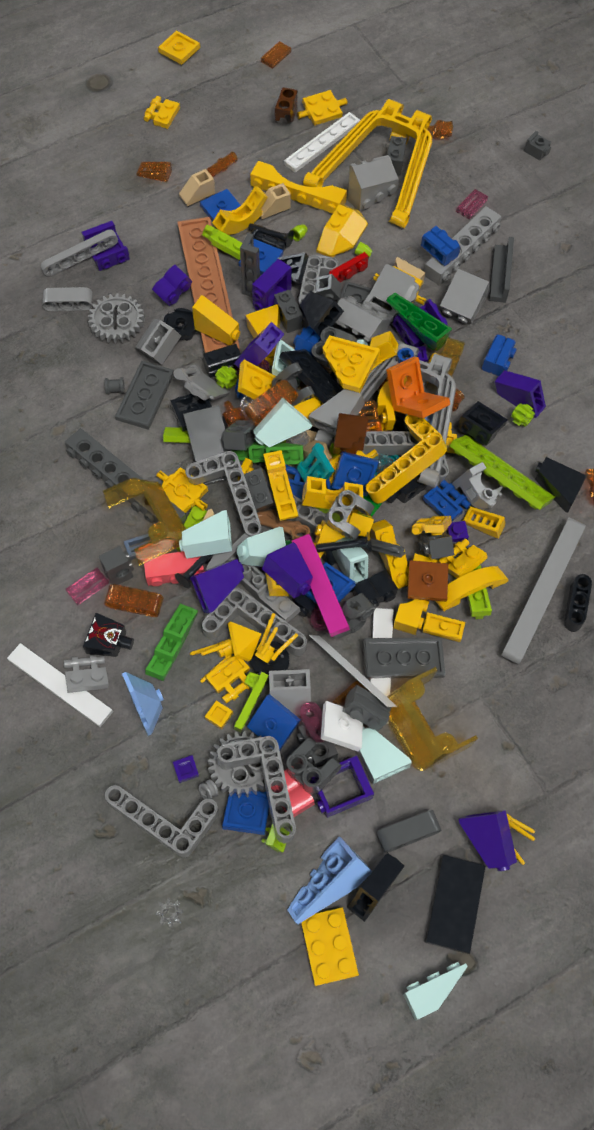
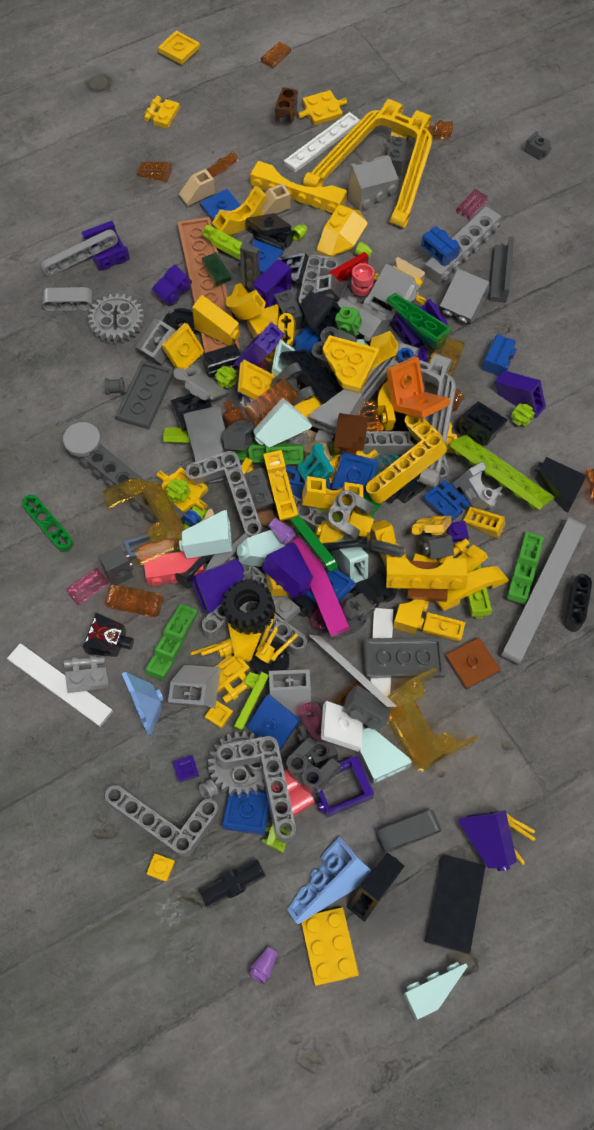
none -> green beam [22,495,73,552]
none -> light grey tile [63,422,101,457]
none -> yellow plate [146,853,175,883]
none -> yellow plate [161,323,204,369]
none -> lime gear [165,478,191,503]
none -> light grey slope [168,665,221,708]
none -> blue bush [182,510,201,527]
none -> black piece [199,860,266,909]
none -> clear green plate [201,252,231,286]
none -> black tyre [222,579,275,635]
none -> yellow arch [225,283,266,320]
none -> black plate [246,213,291,237]
none -> medium lavender cone [249,947,278,984]
none -> medium lavender cone [268,518,297,545]
none -> yellow beam [278,313,295,347]
none -> green beam [290,515,338,573]
none -> bright green brick [335,306,362,337]
none -> coral wheel [351,263,374,296]
none -> yellow arch [386,557,468,589]
none -> dark orange plate [445,637,501,690]
none -> bright green slope [507,532,544,604]

